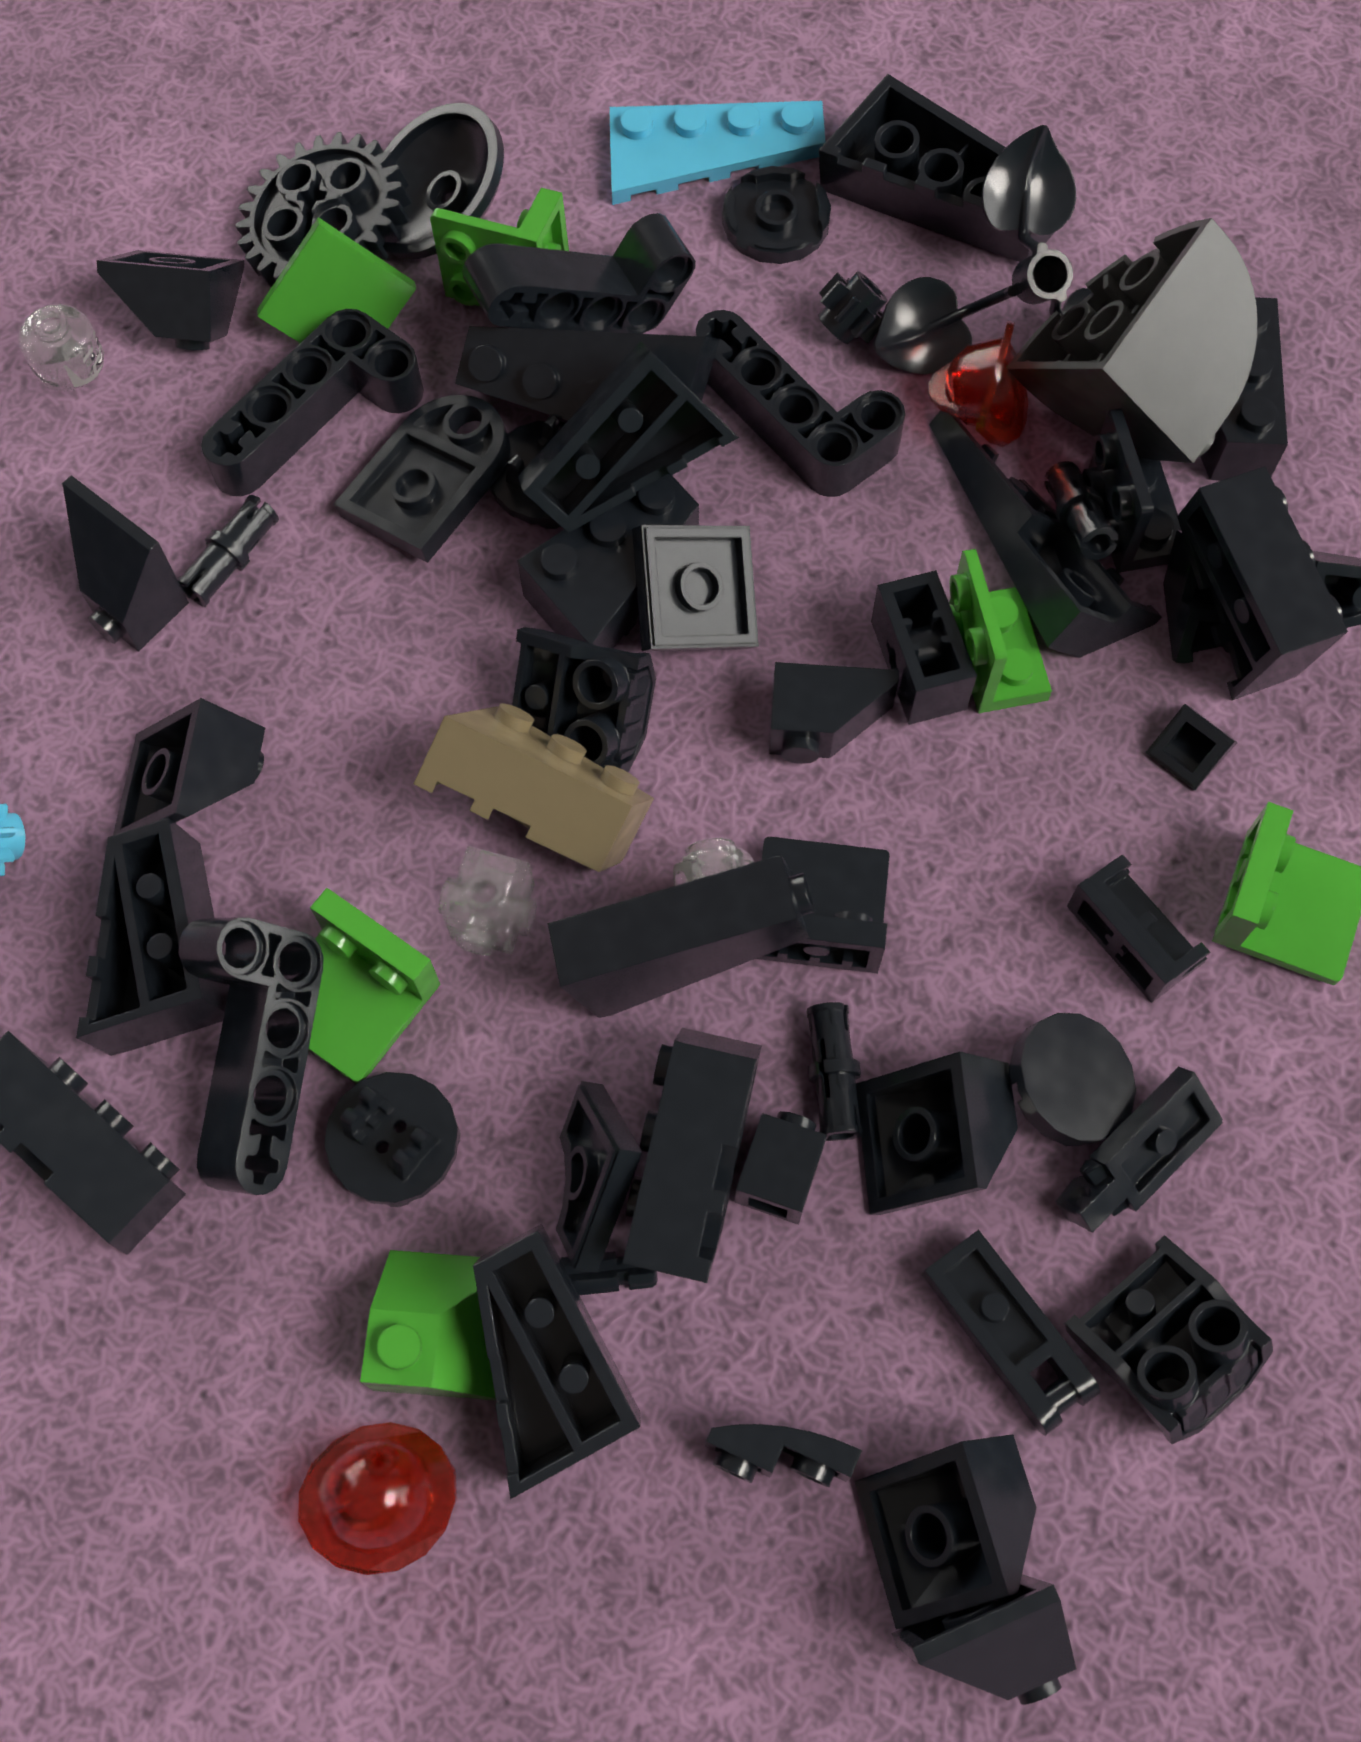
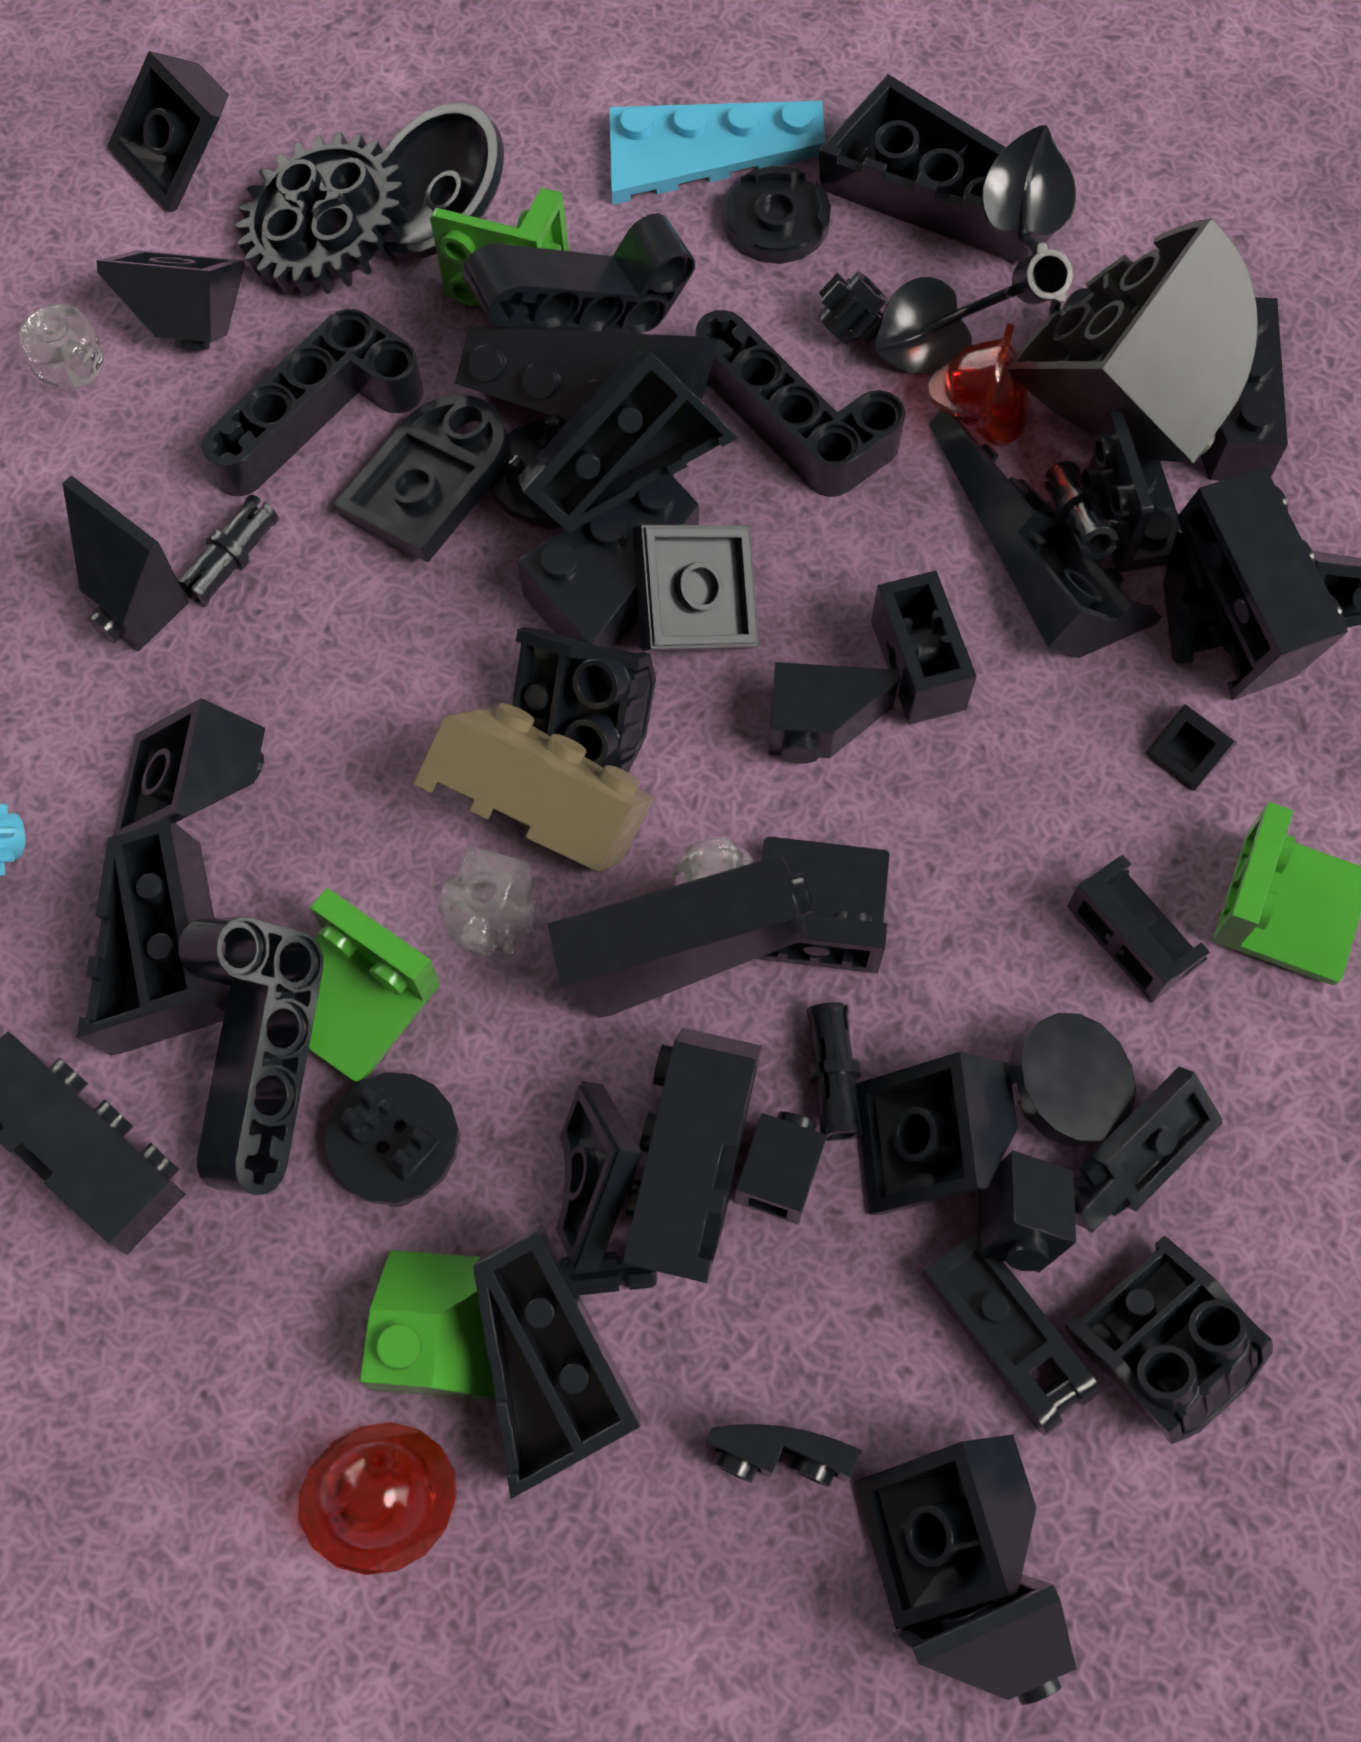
bright green tile [257,217,416,343] -> none
bright green bracket [949,549,1052,714] -> none
none -> black slope [107,51,229,212]
none -> black brick [978,1150,1076,1273]

